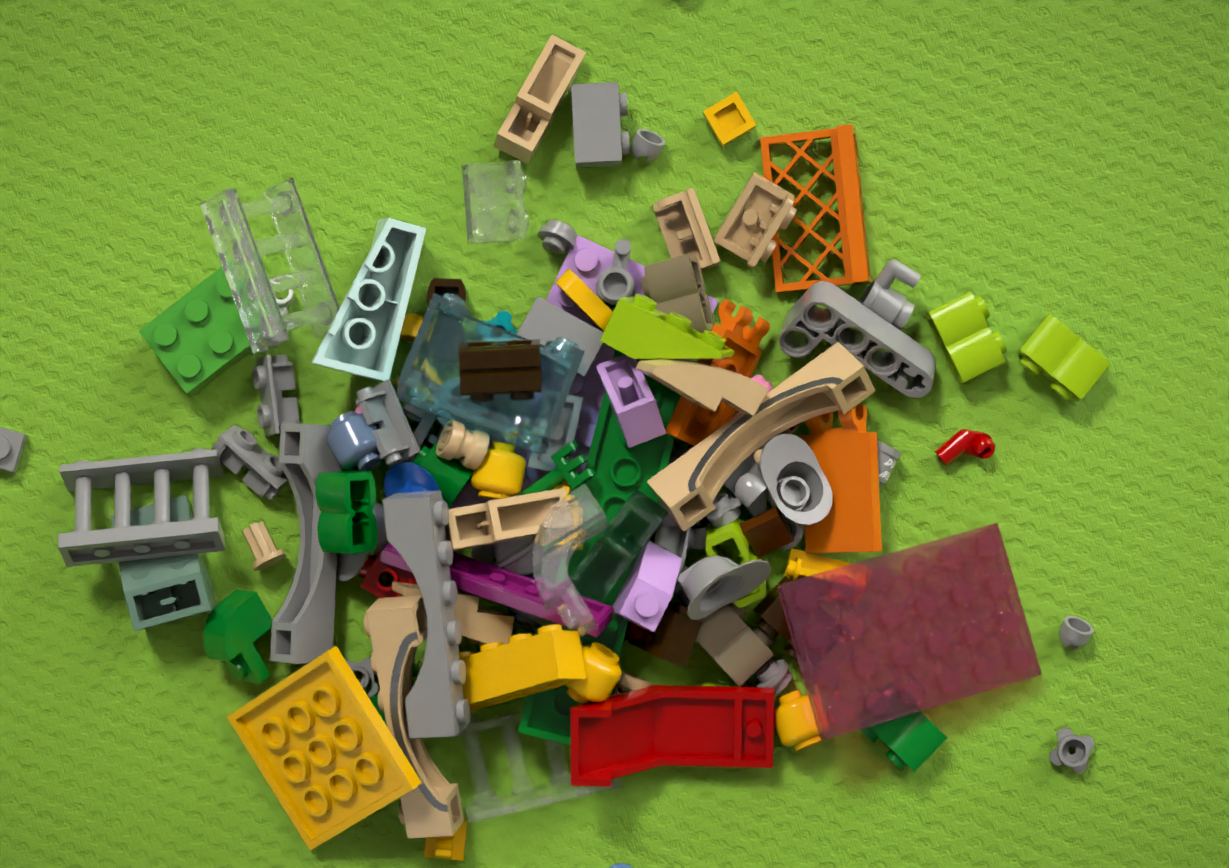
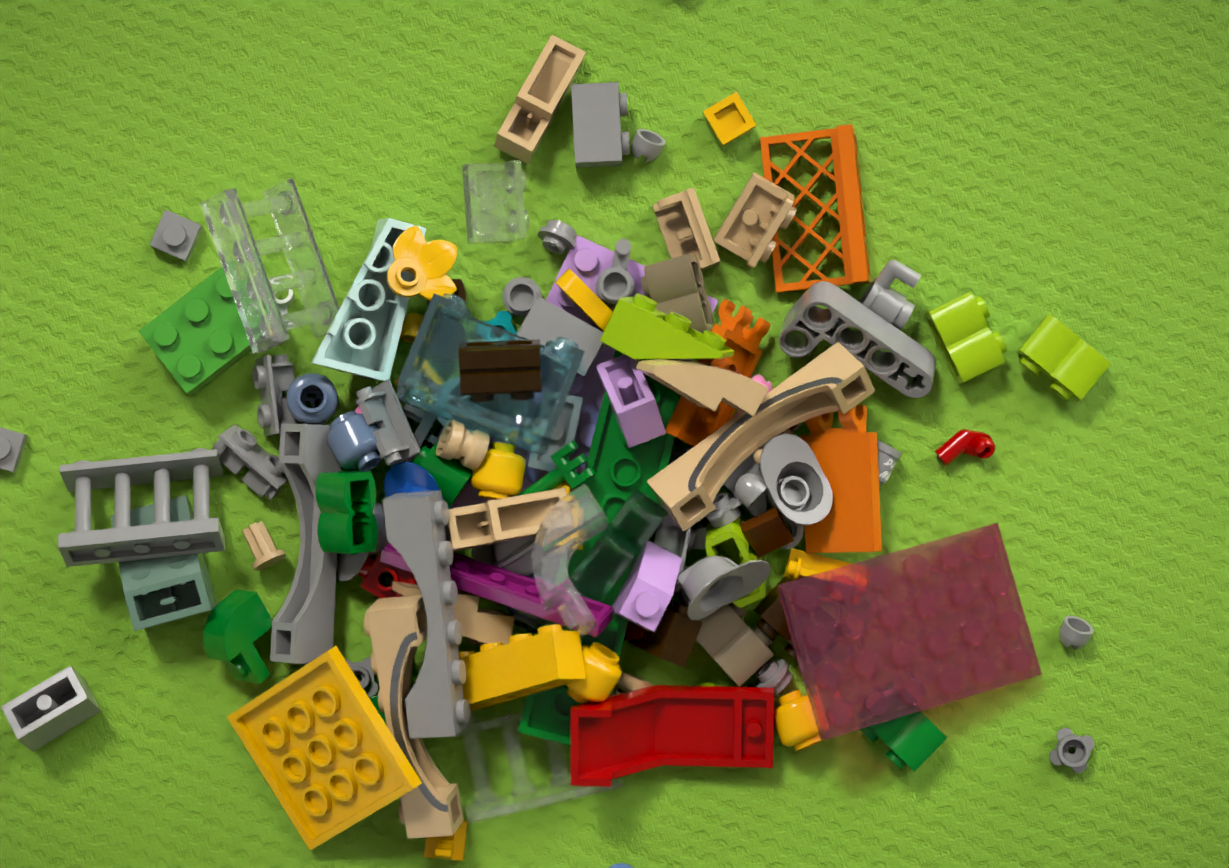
none -> light grey brick [1,666,101,752]
none -> light grey plate [150,209,203,262]
none -> sand blue head [287,373,338,425]
none -> yellow plate [387,226,457,301]
none -> light grey plate [502,277,542,316]

